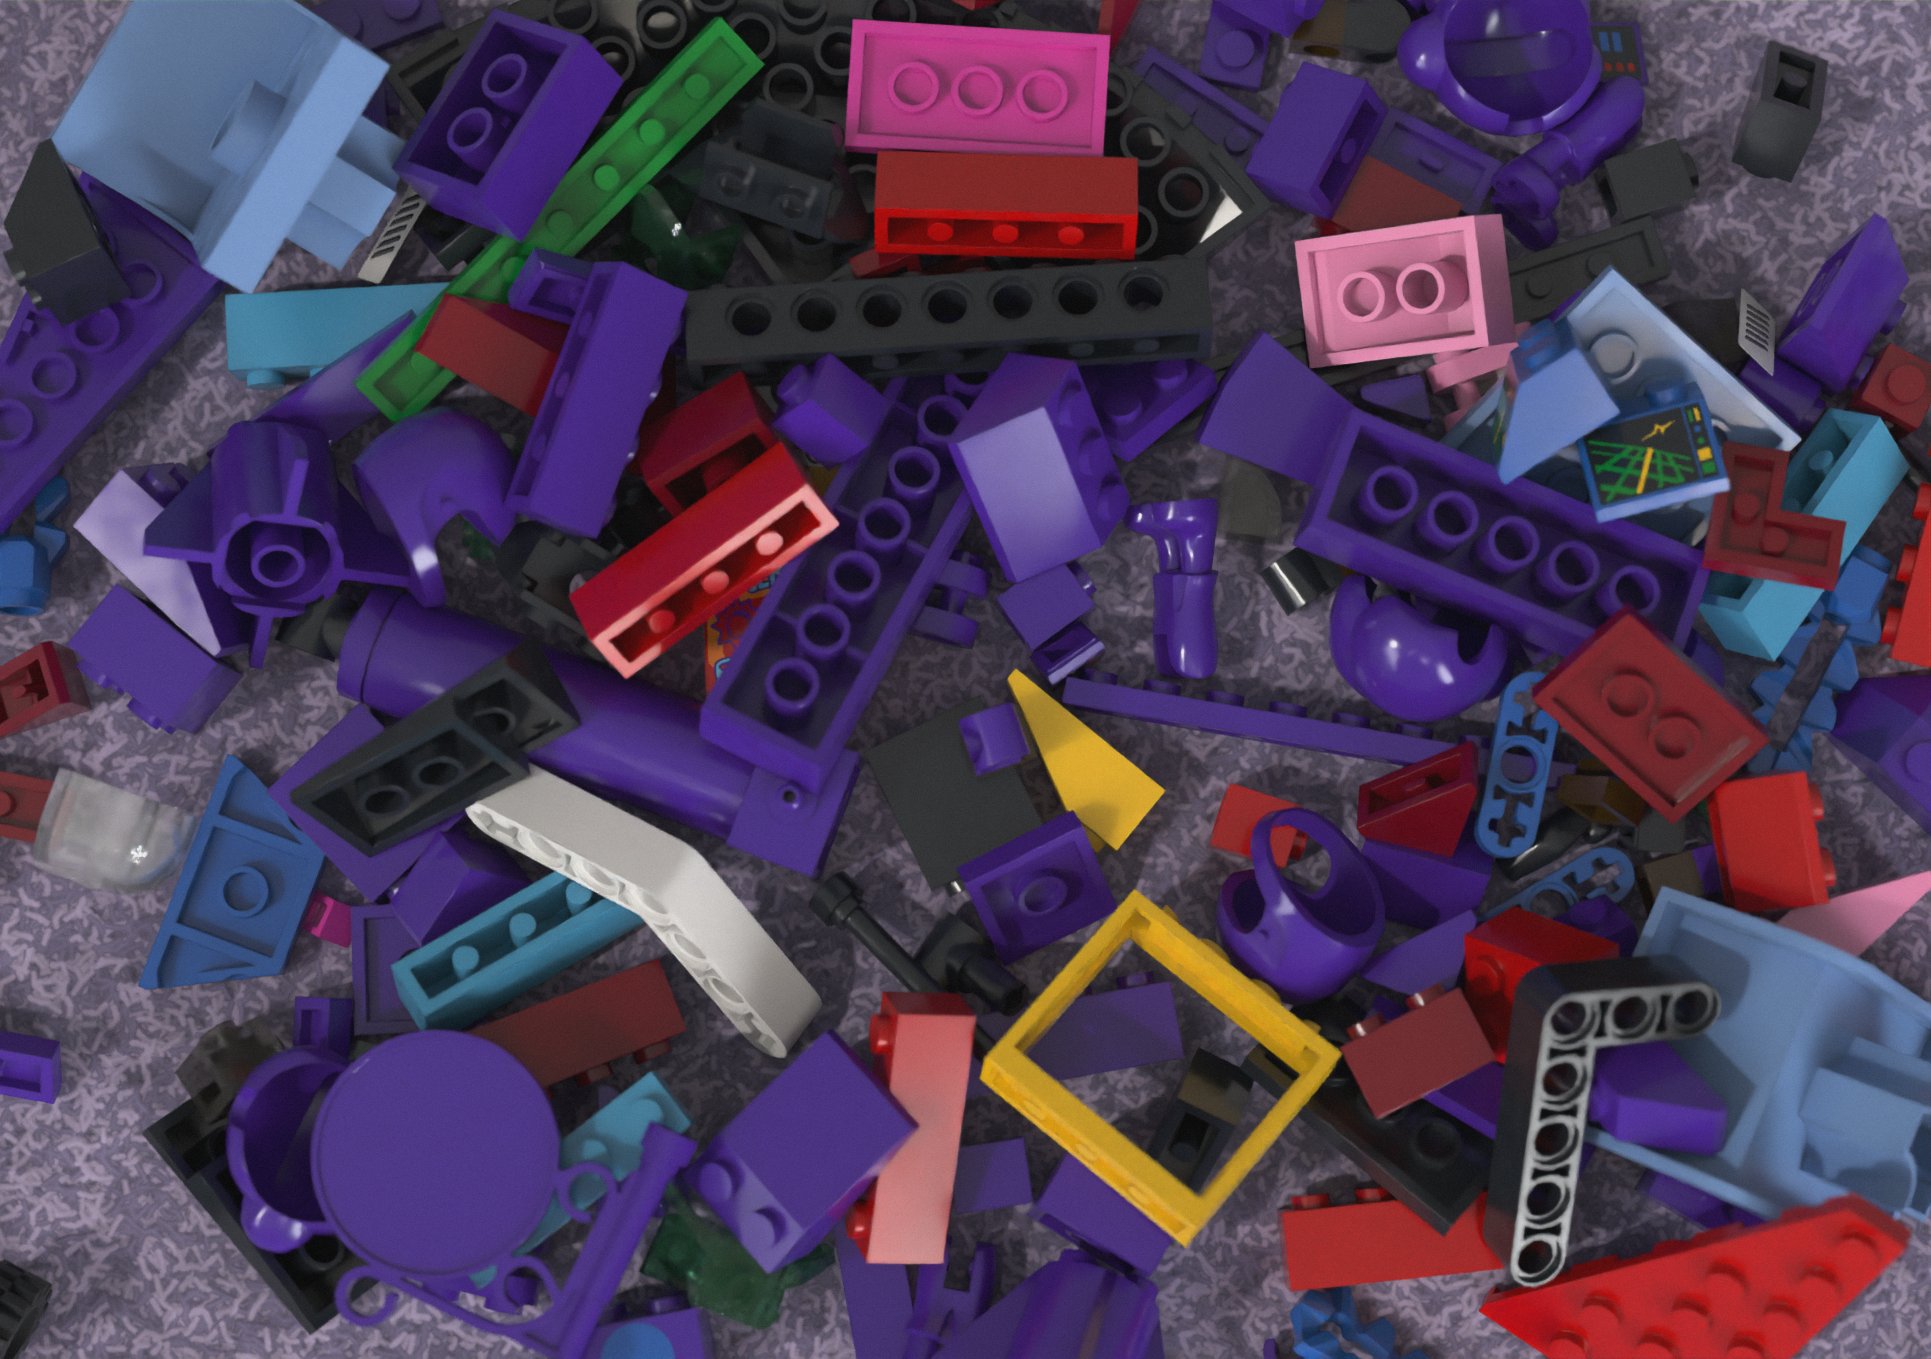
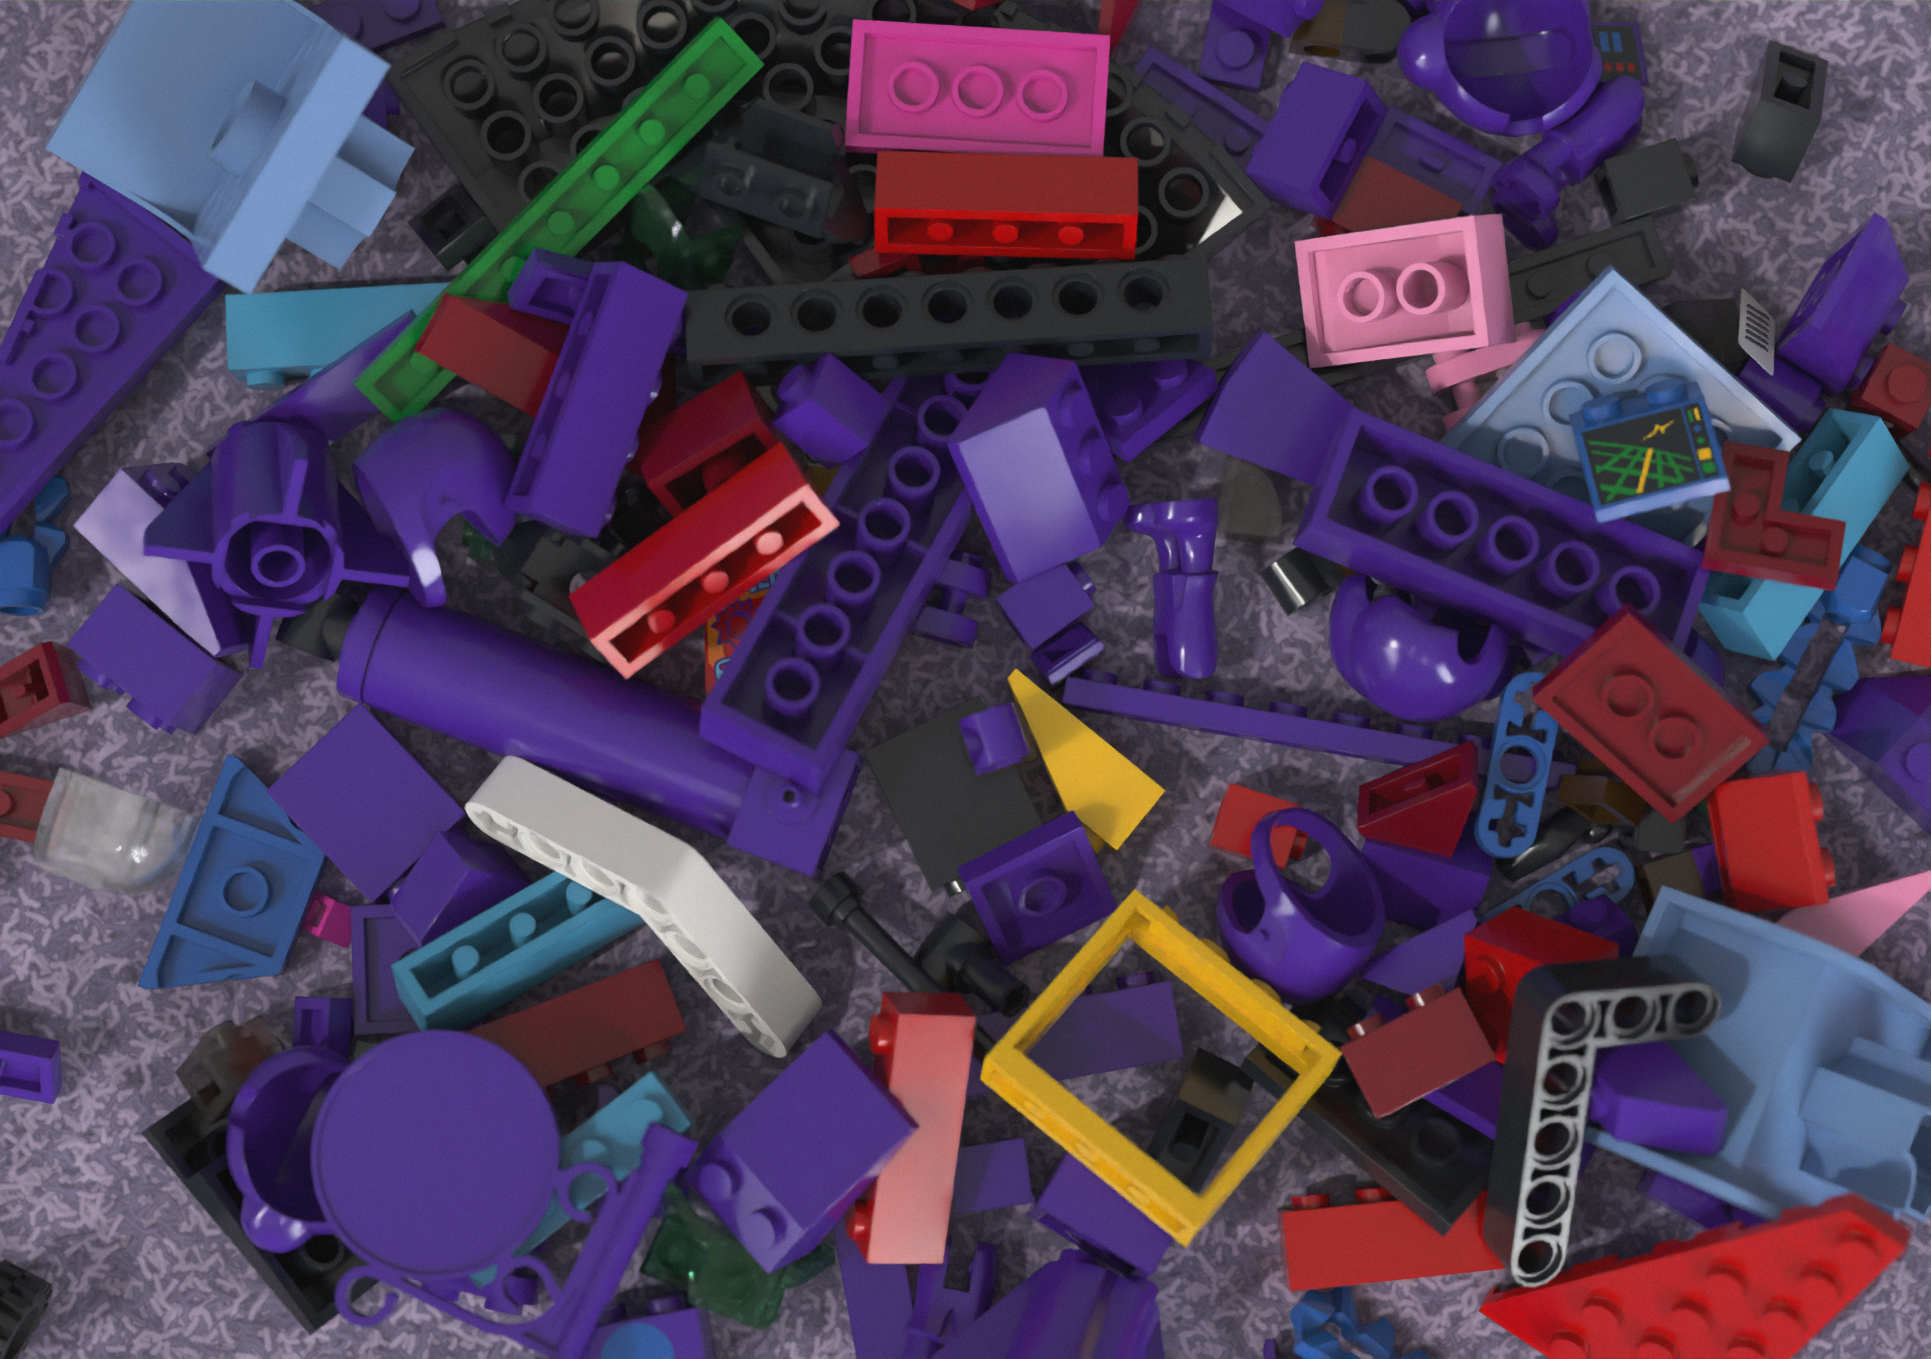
black slope [3,138,132,327] -> none
black slope [290,635,581,858] -> none
white sticker [357,186,427,284] -> none
dark purple brick [391,8,624,242] -> none
dark purple slope [1353,374,1432,429] -> none
slope [1489,316,1620,485] -> none

